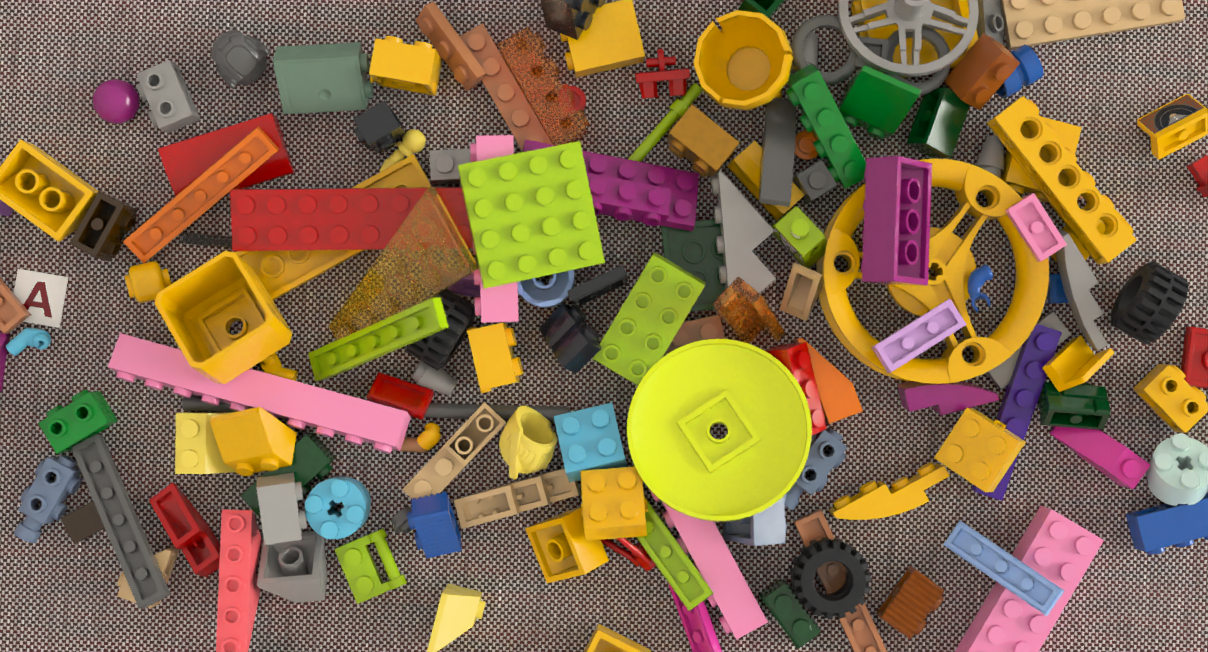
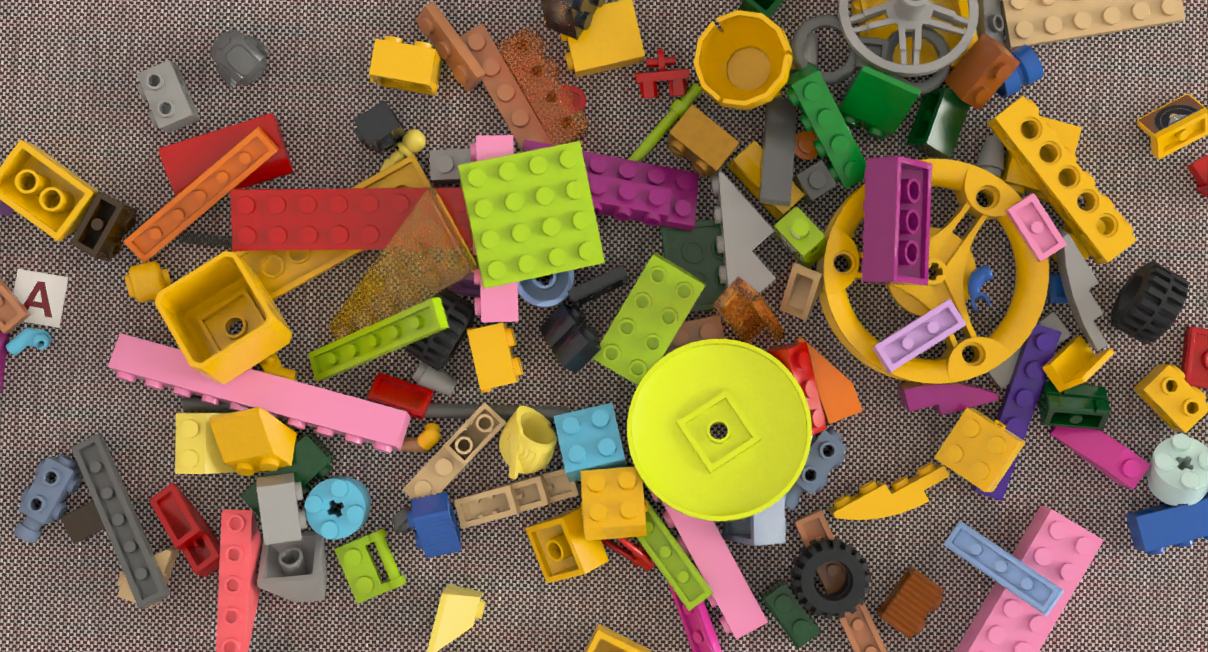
green brick [38,390,118,454] -> none
magenta hair [93,79,140,124] -> none
sand green piece [273,42,374,114] -> none

